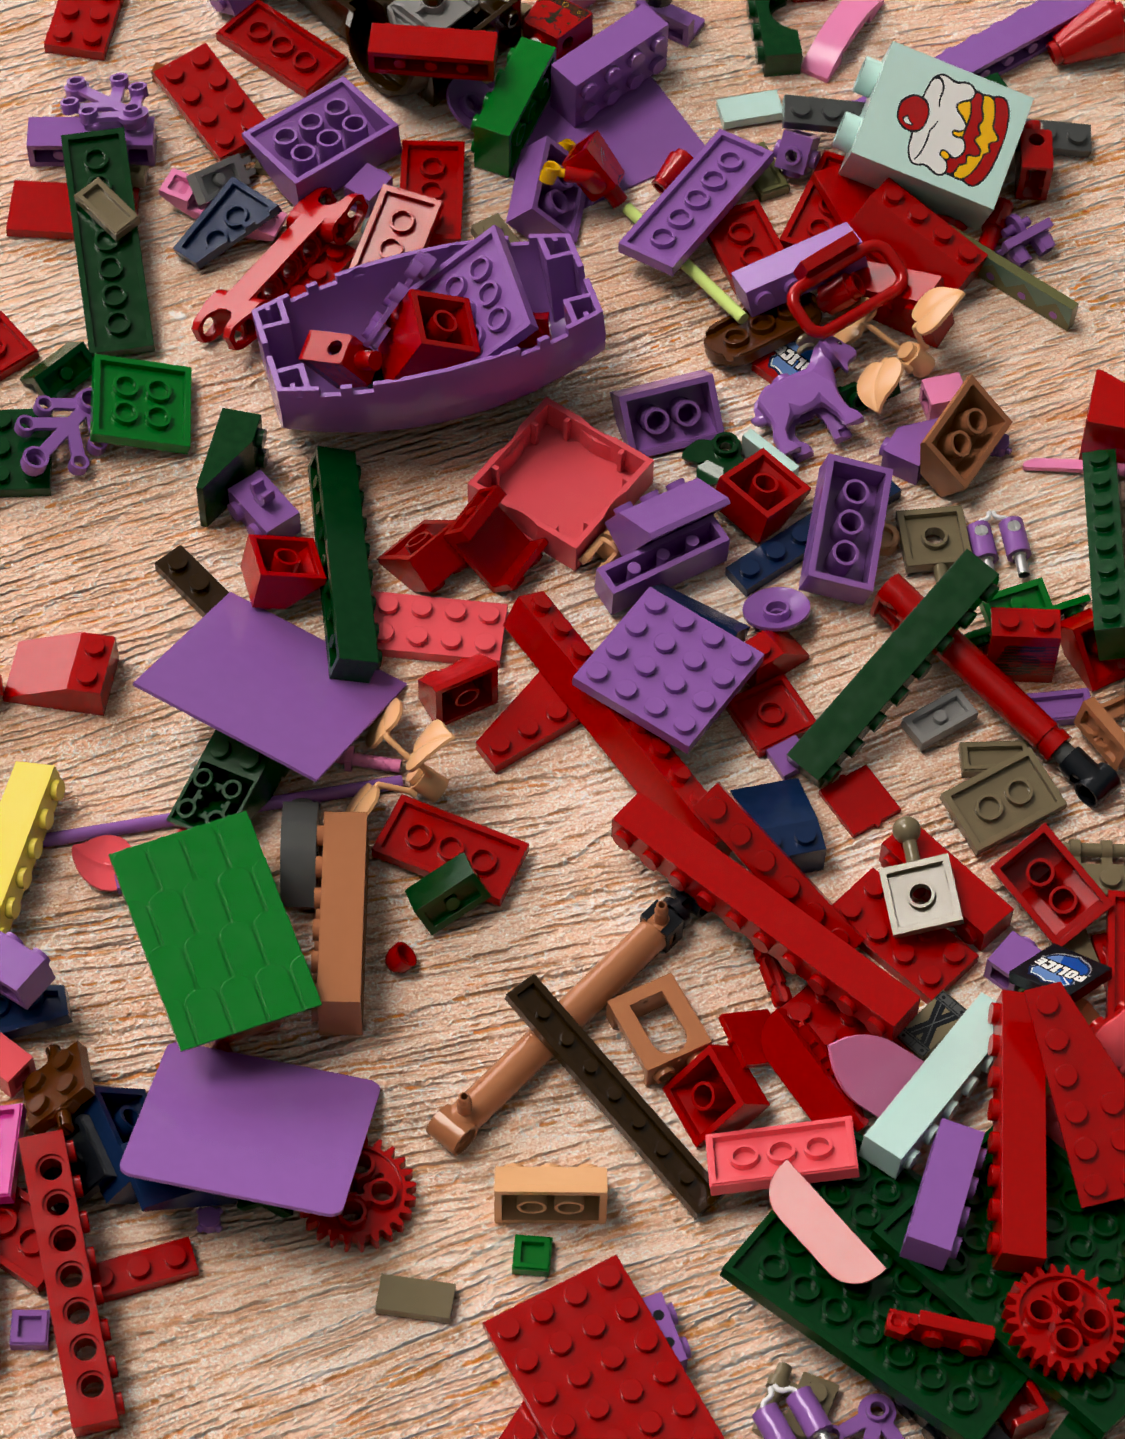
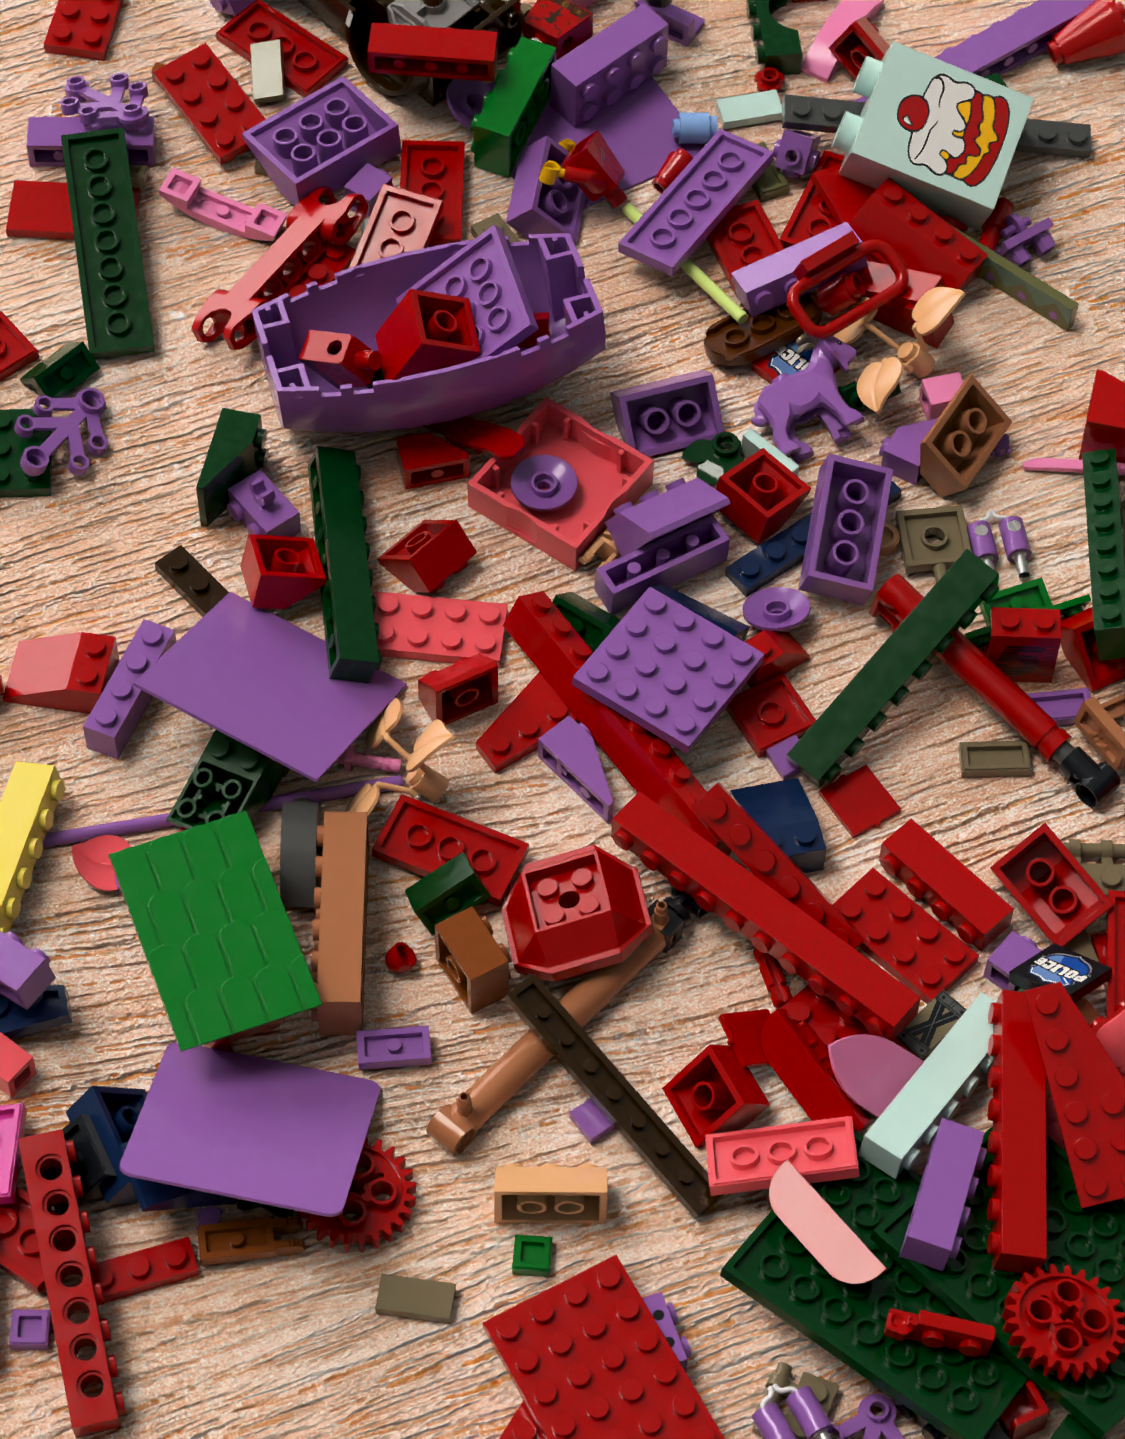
reddish brown plate [22,1040,95,1136] -> none
dark tan tile [74,177,141,242] -> none
green plate [90,354,192,454] -> none
dark blue wing [173,176,282,269] -> none
light grey hinge [186,153,257,206] -> none
medium lavender plant [361,250,437,350] -> none
red panel [443,485,549,593] -> none
nougat panel [606,973,712,1087] -> none
plate [878,816,965,940] -> none
light grey plate [901,688,978,751] -> none
dark tan plate [940,747,1067,856] -> none
red torso [1015,120,1054,201] -> none
none -> medium lavender brick [83,619,176,759]
none -> dark orange hinge [197,1217,306,1266]
none -> tile [250,39,286,104]
none -> medium lavender plate [356,1025,432,1070]
none -> red slope [396,433,470,490]
none -> red piece [423,416,525,460]
none -> dark orange brick [435,906,511,1014]
none -> red piece [501,844,654,982]
none -> medium lavender dish [511,455,577,511]
none -> medium lavender slope [538,716,614,824]
none -> dark green panel [552,592,621,652]
none -> medium lavender tile [569,1098,616,1144]
none -> light blue brick [672,112,718,144]
none -> red plate [754,67,785,93]
none -> red slope [828,16,890,81]

